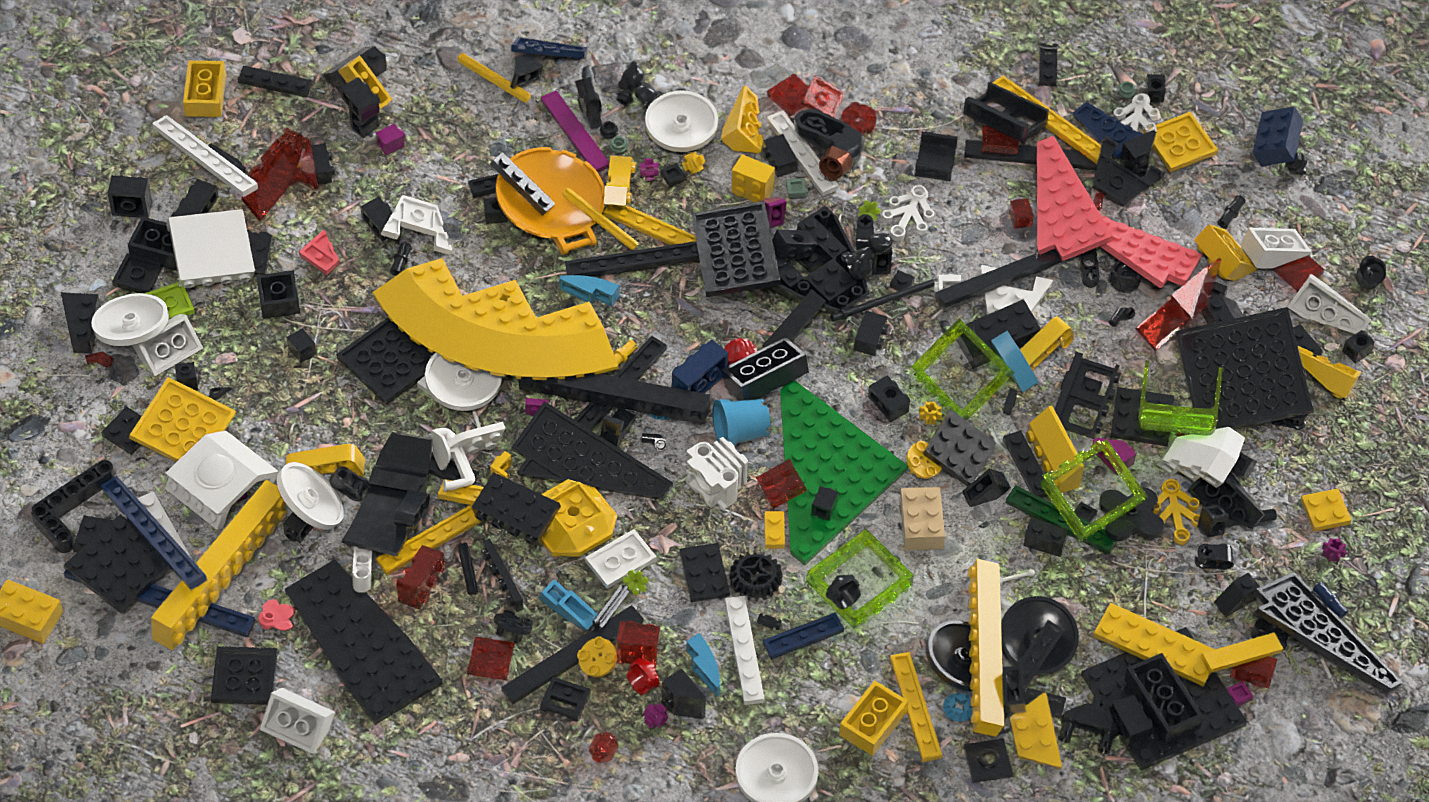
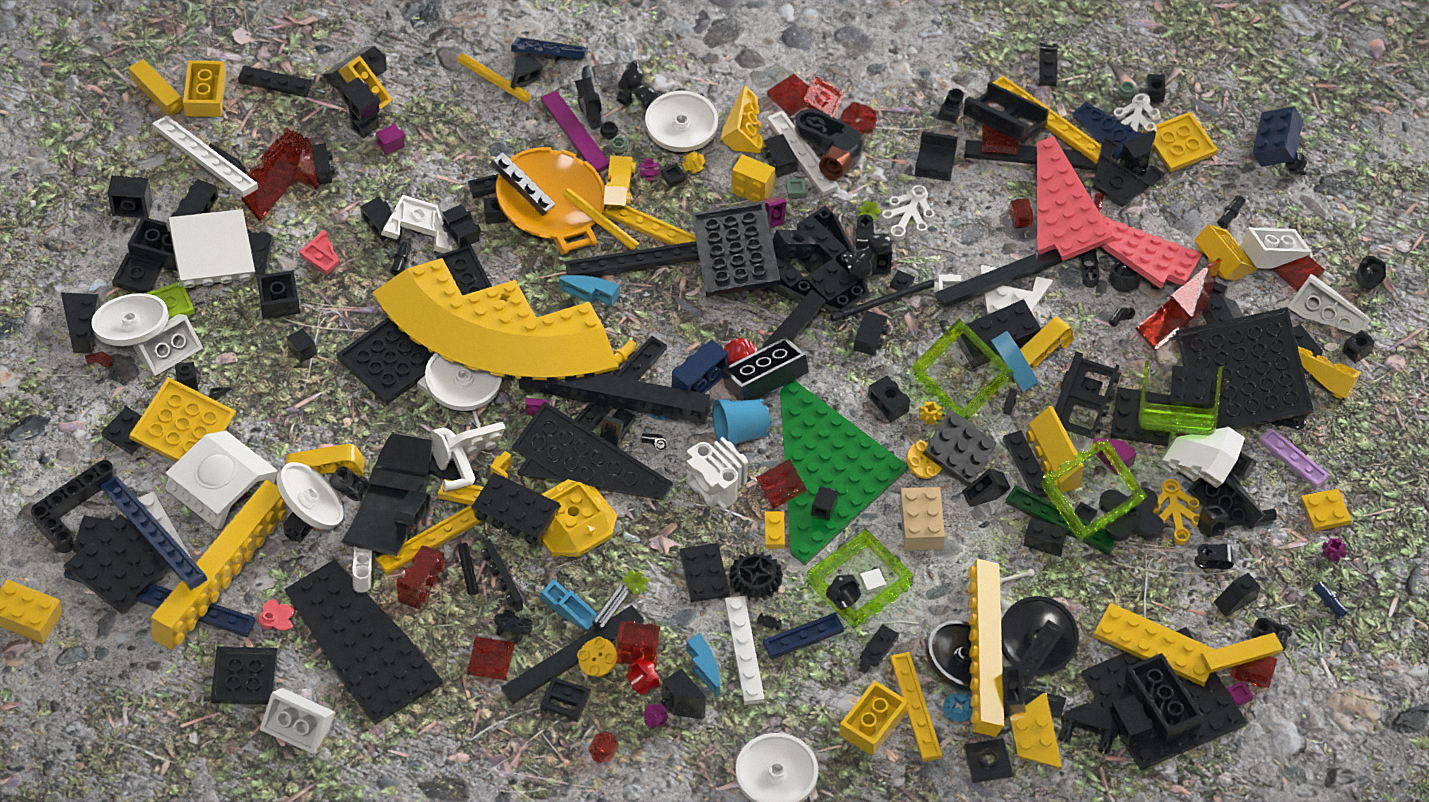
white plate [585,529,656,589] -> none
black wing [1253,572,1403,693] -> none
none -> yellow brick [128,59,183,117]
none -> black tile [436,244,492,296]
none -> black brick [442,204,481,248]
none -> black hinge [858,624,899,674]
none -> white tile [860,568,886,593]
none -> black piece [938,88,964,124]
none -> black brick [1170,366,1212,412]
none -> lavender tile [1259,428,1330,489]

